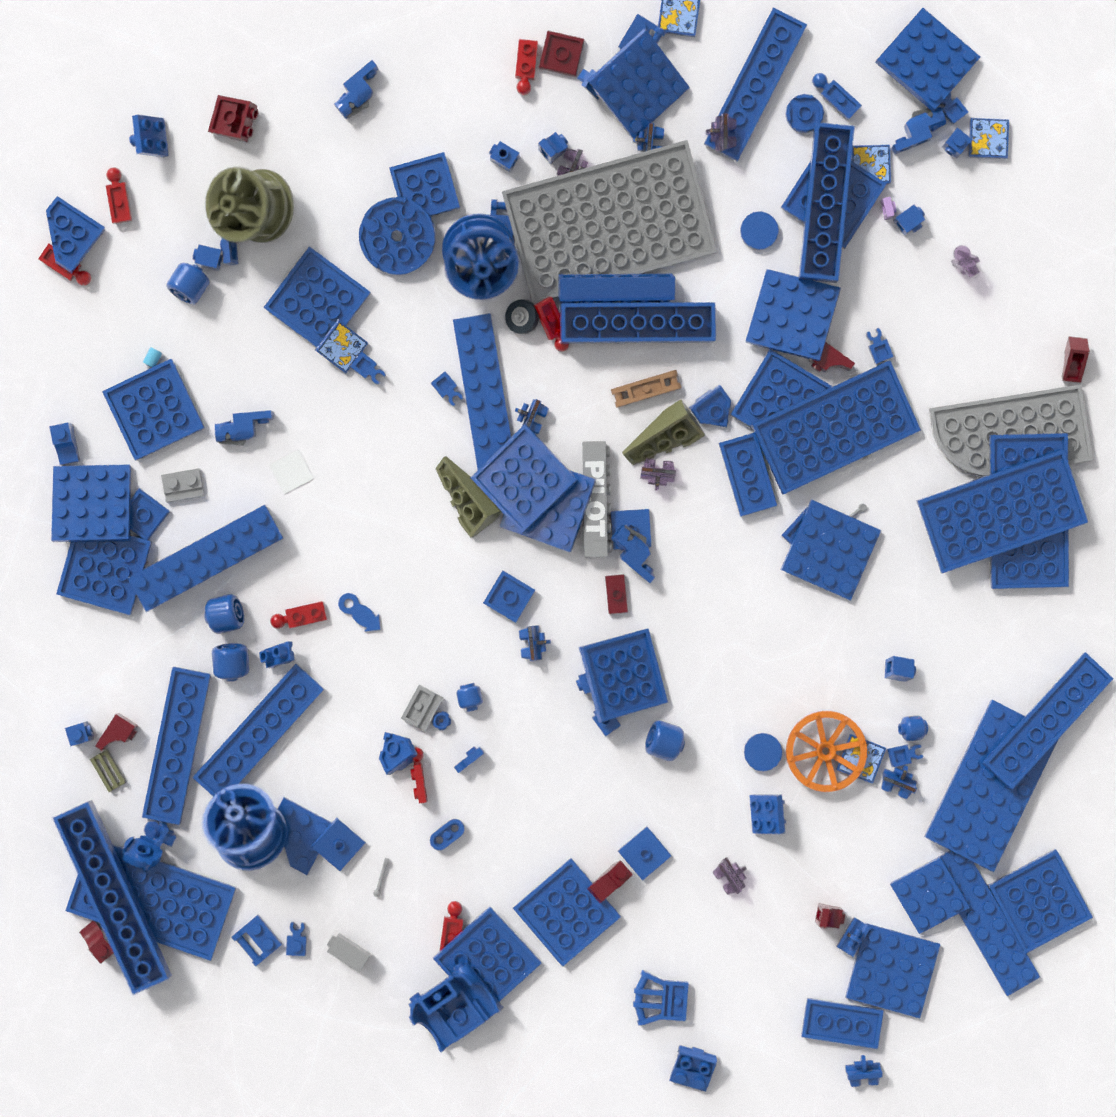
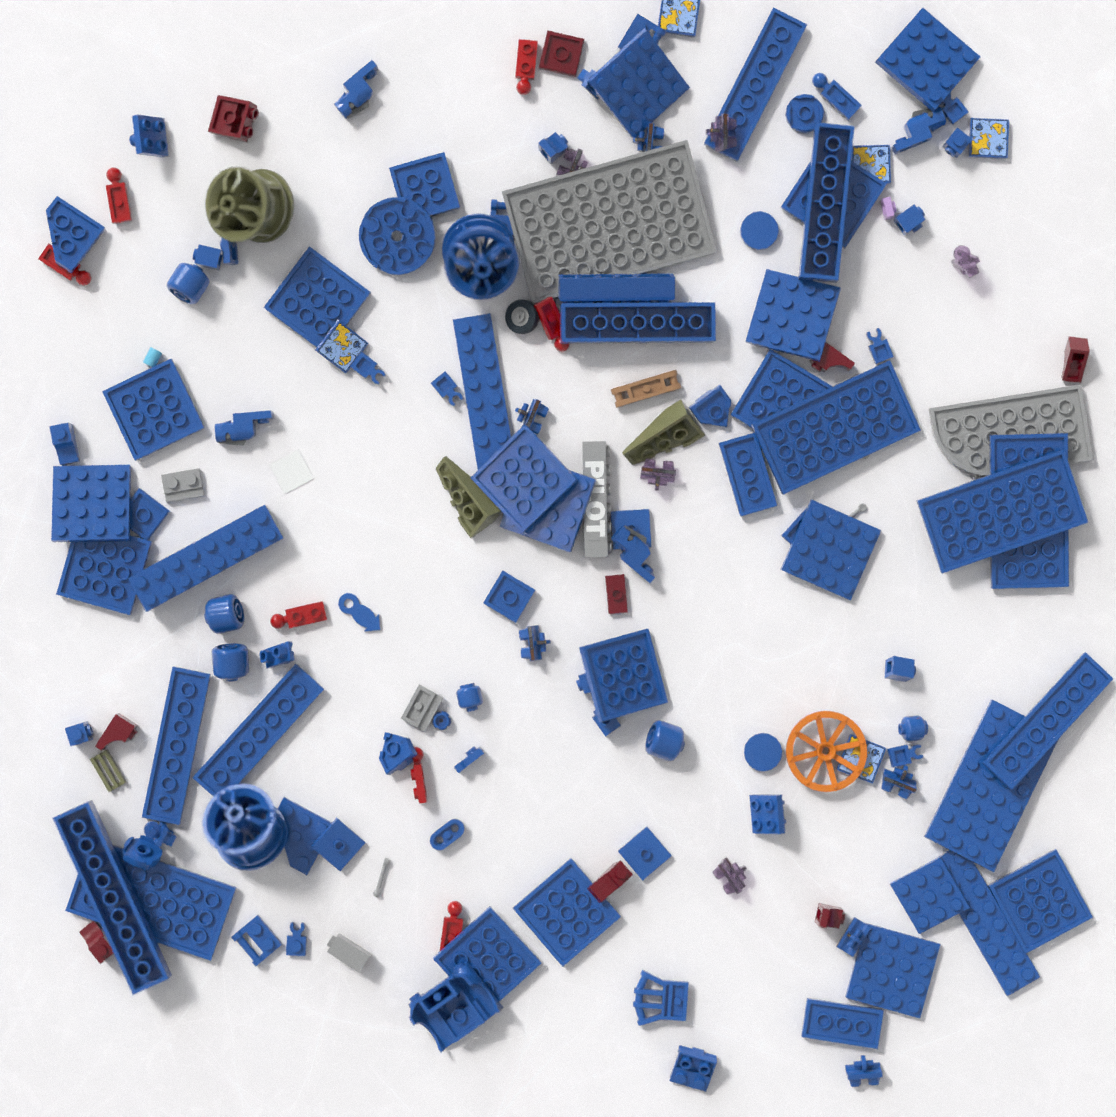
blue brick [489,141,520,172] -> none

